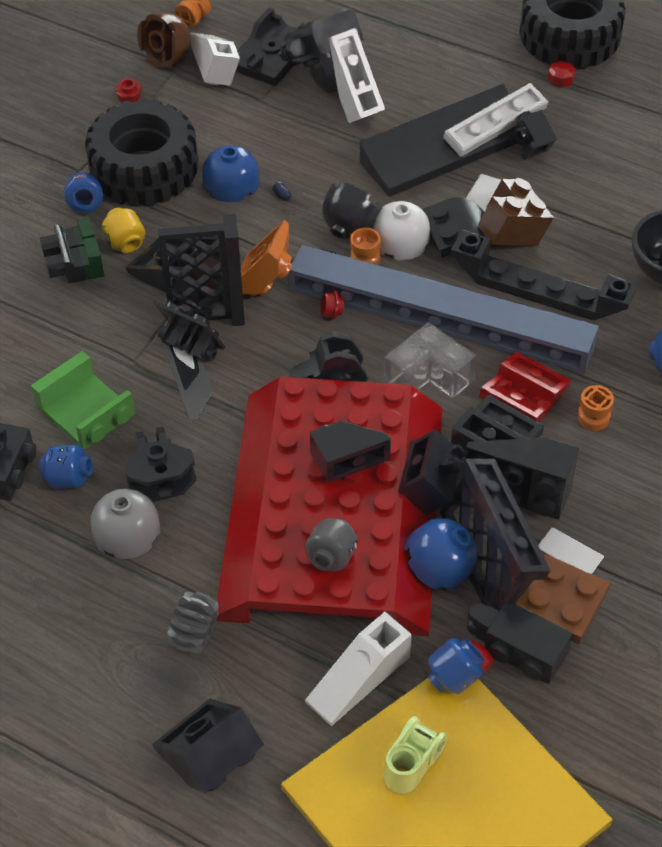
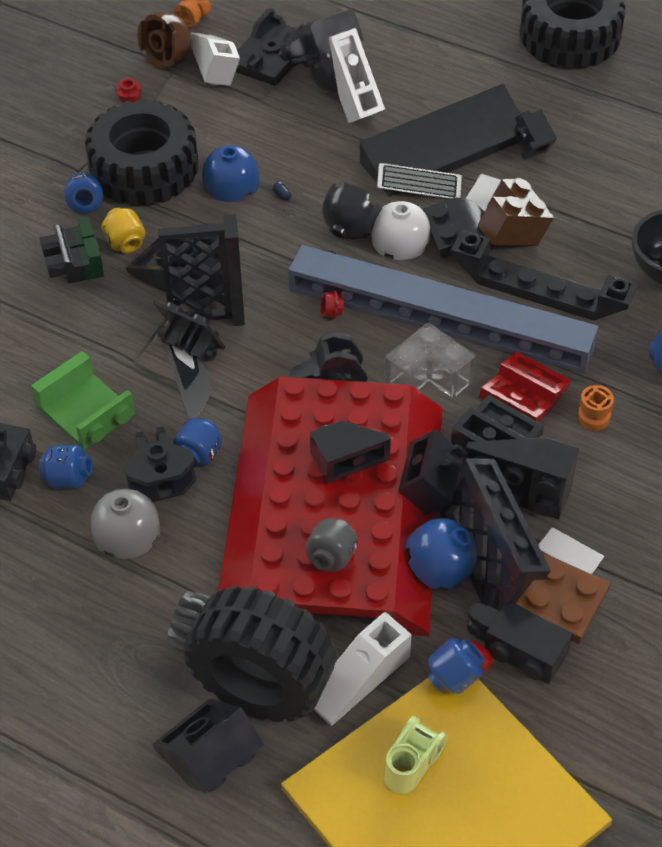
orange slope [241,220,292,297] -> none
orange wheel [350,228,381,265] -> none
white tile [443,83,548,157] -> none
red tile [548,61,576,87] -> none
none -> blue head [173,418,222,468]
none -> black tyre [184,586,336,722]
none -> sticker [377,163,462,198]

